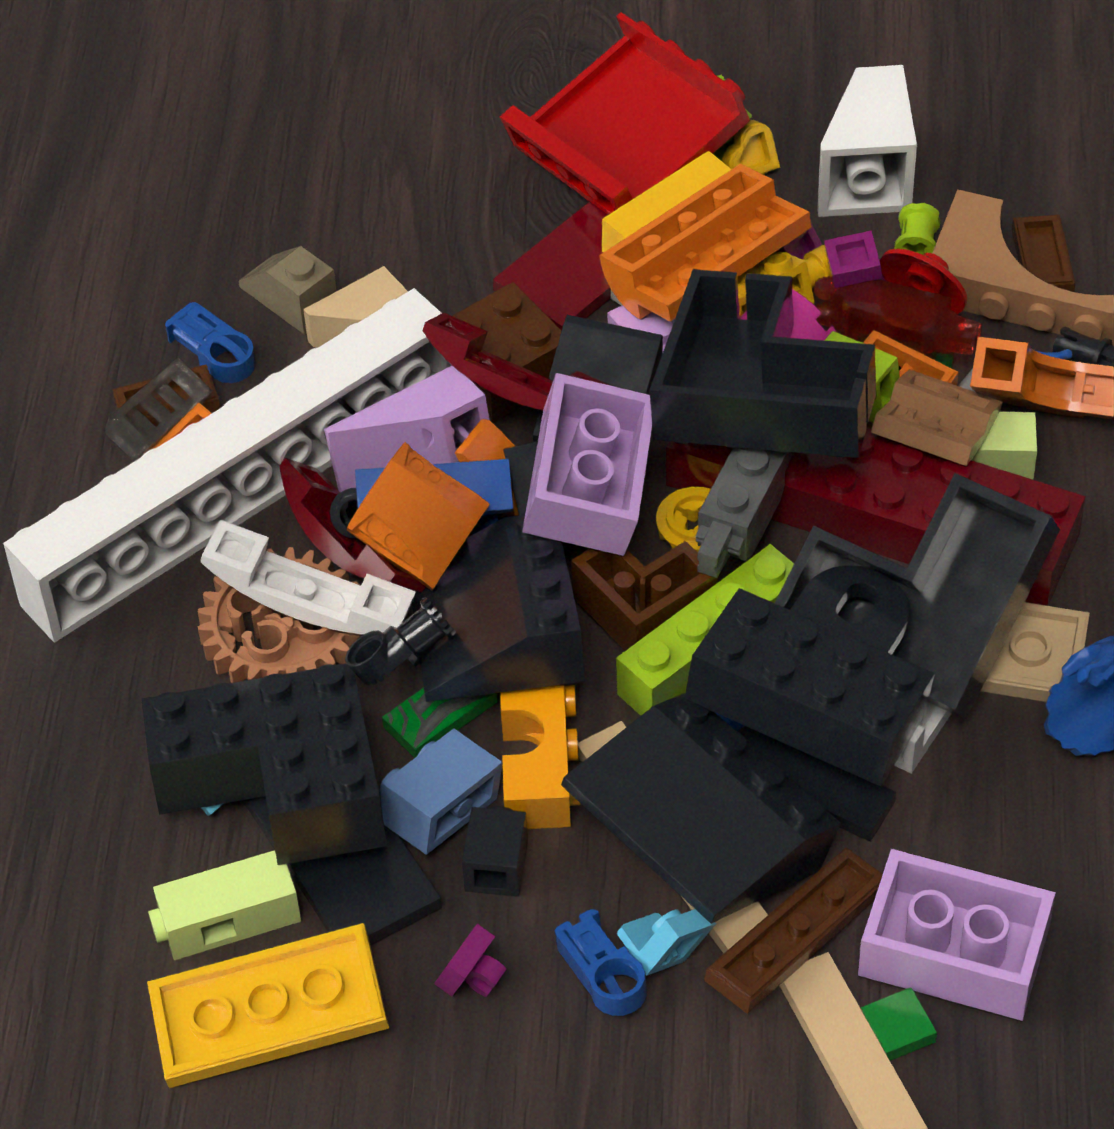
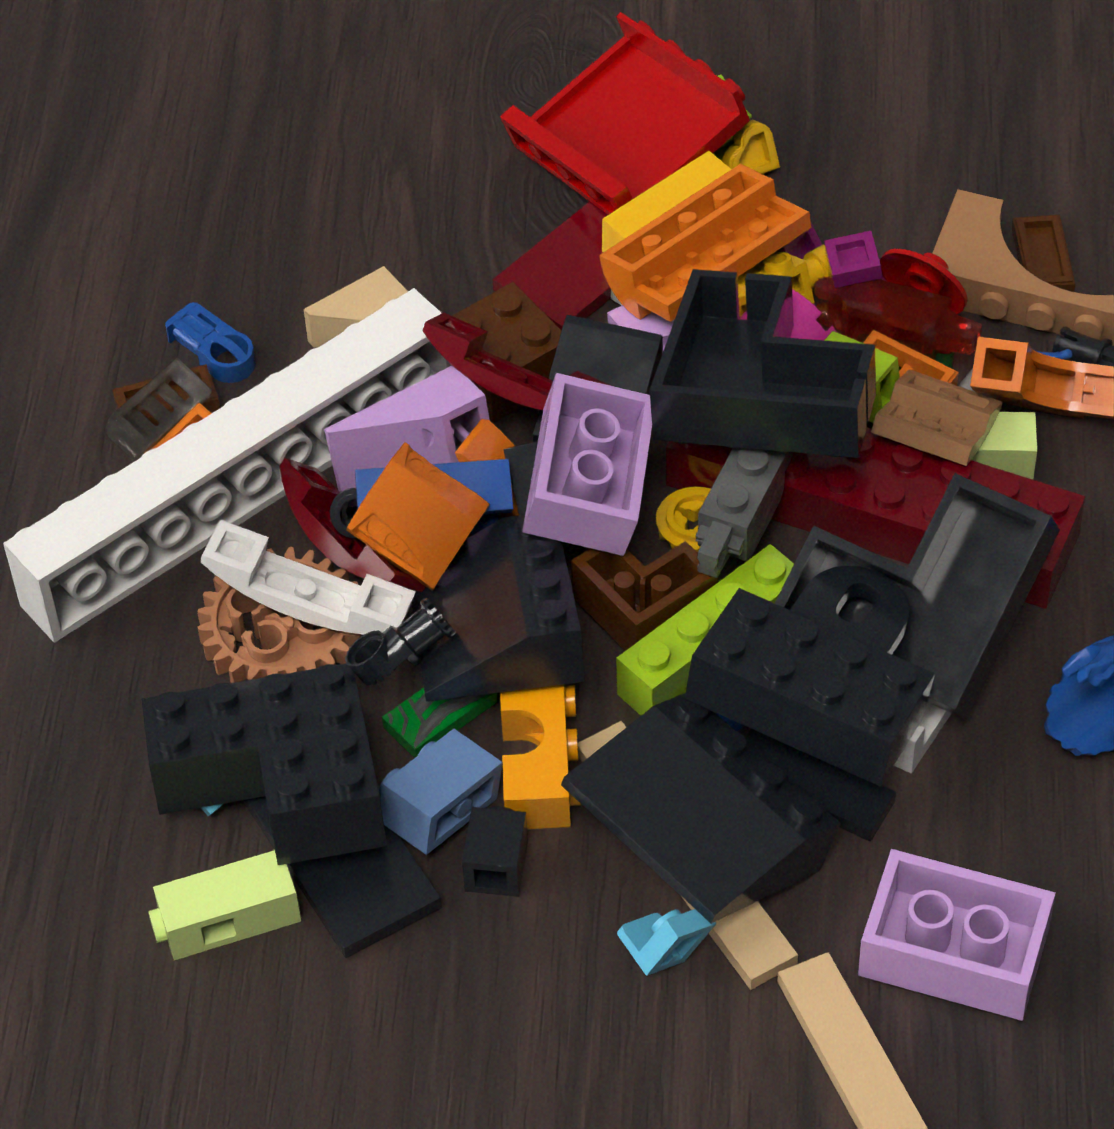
yellow tile [147,923,389,1088] -> none
dark tan slope [239,246,337,335] -> none
magenta tile [434,924,506,997] -> none
blue piece [555,909,647,1016] -> none
reddish brown tile [704,847,883,1014] -> none
white slope [817,65,917,217] -> none
green tile [860,987,937,1061] -> none
lime bush [894,203,940,254] -> none
tan tile [981,602,1090,702] -> none

